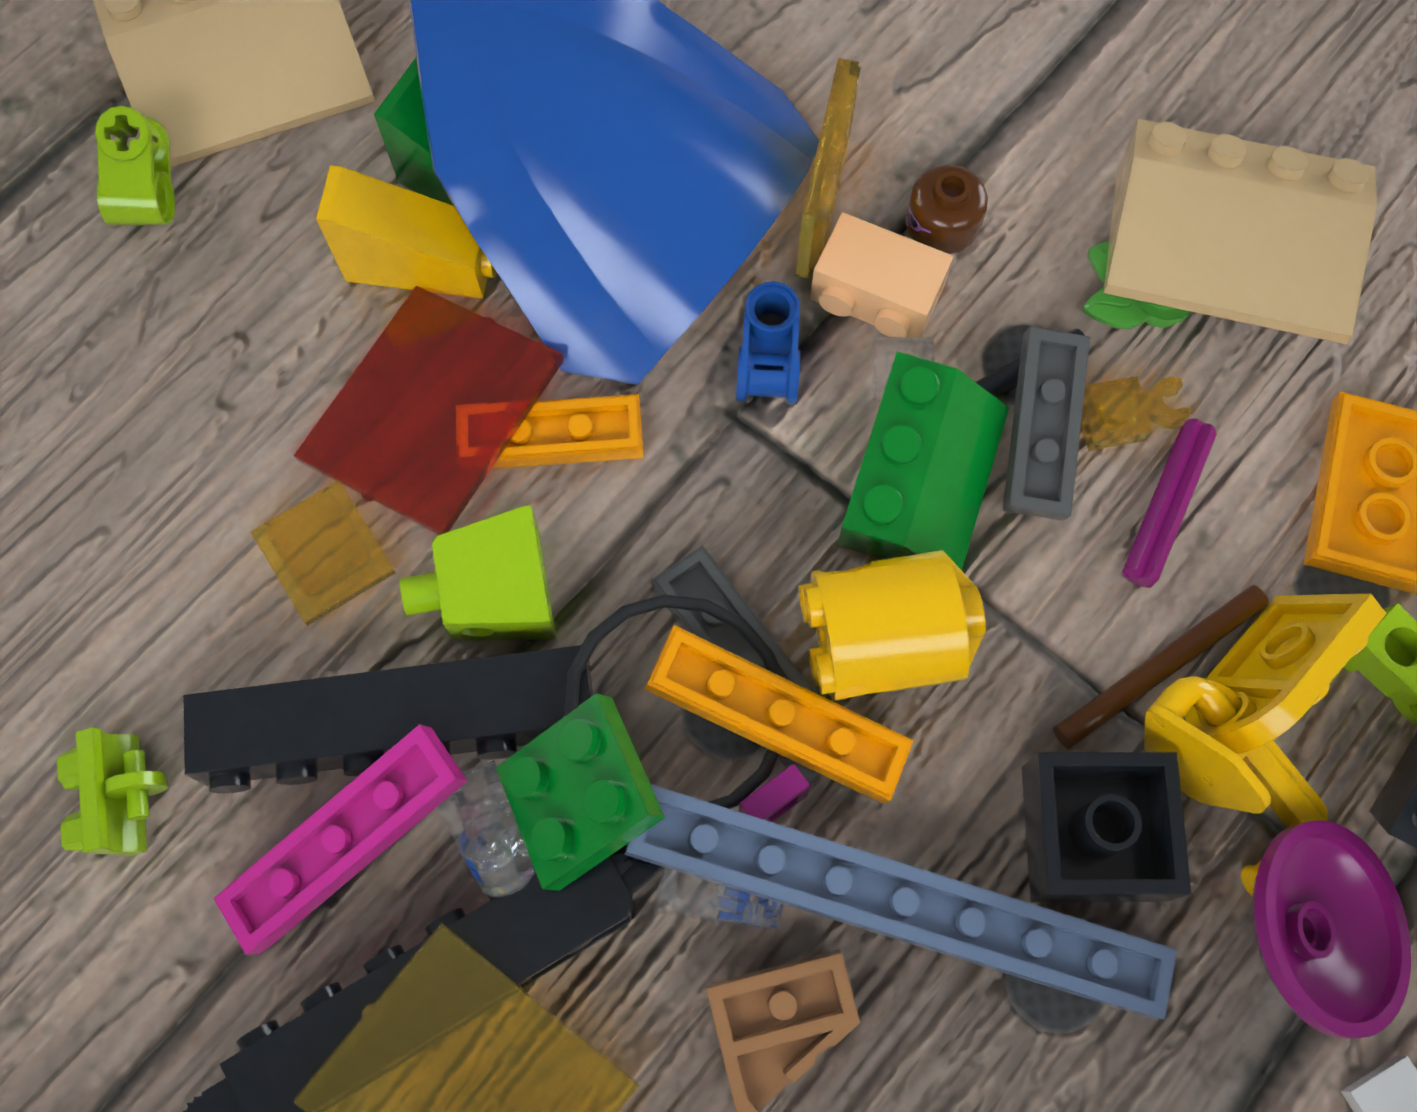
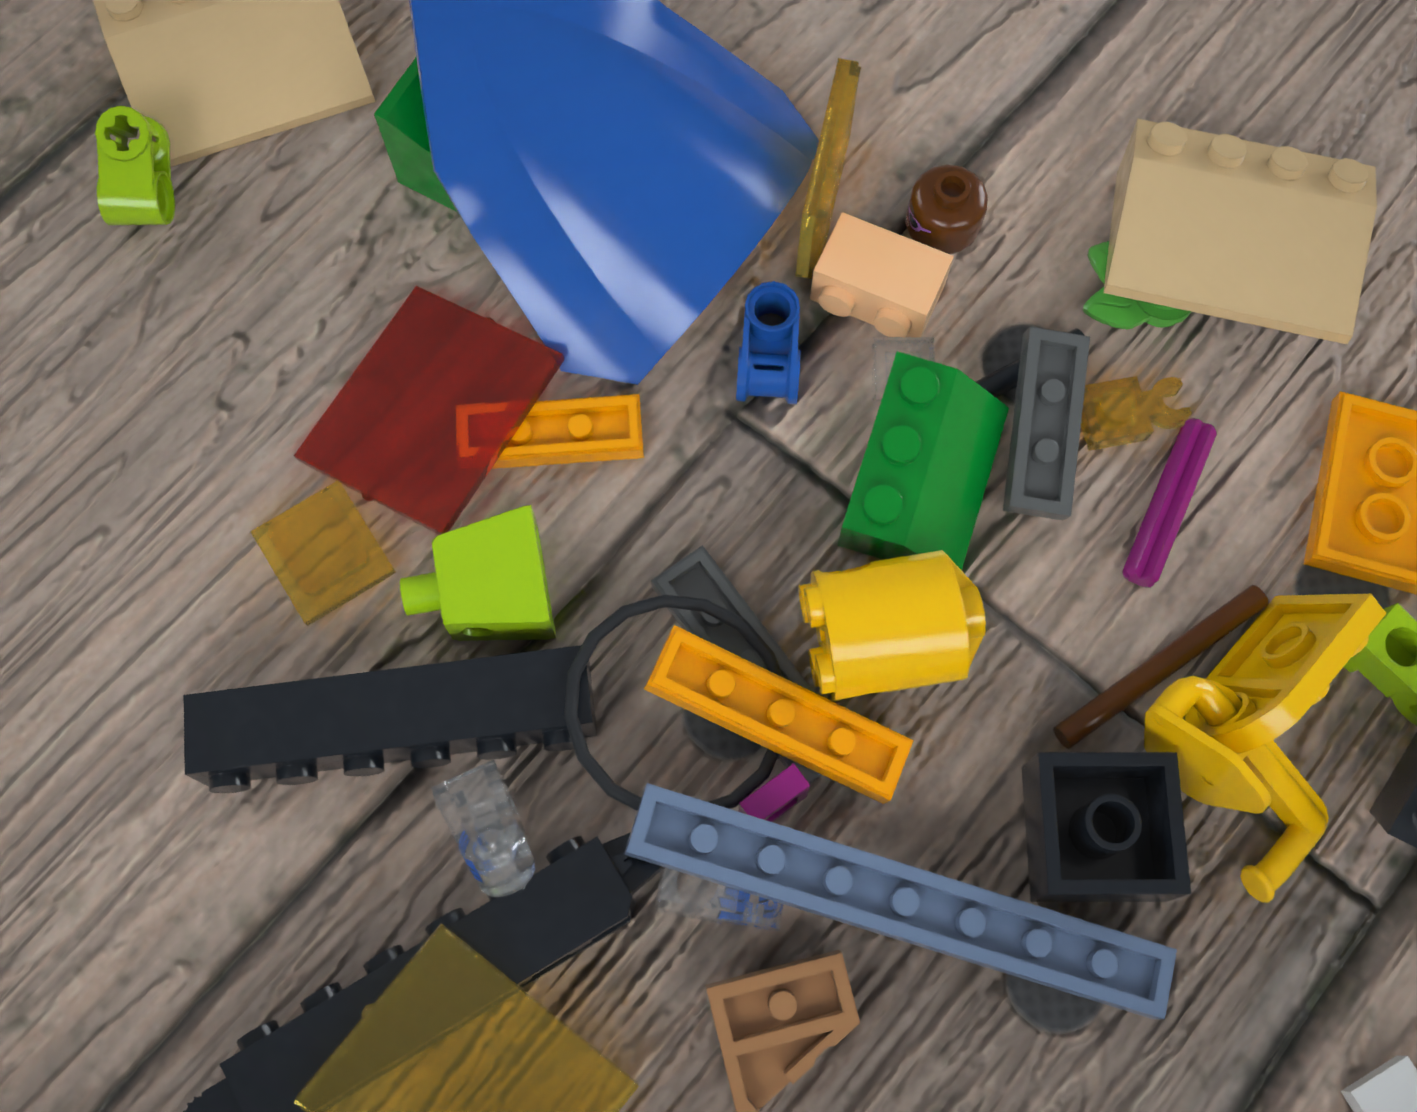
lime hips [57,727,168,856] -> none
dark pink plate [213,724,468,955] -> none
yellow slope [316,165,497,299] -> none
green plate [496,693,665,891] -> none
magenta dish [1252,820,1411,1039] -> none

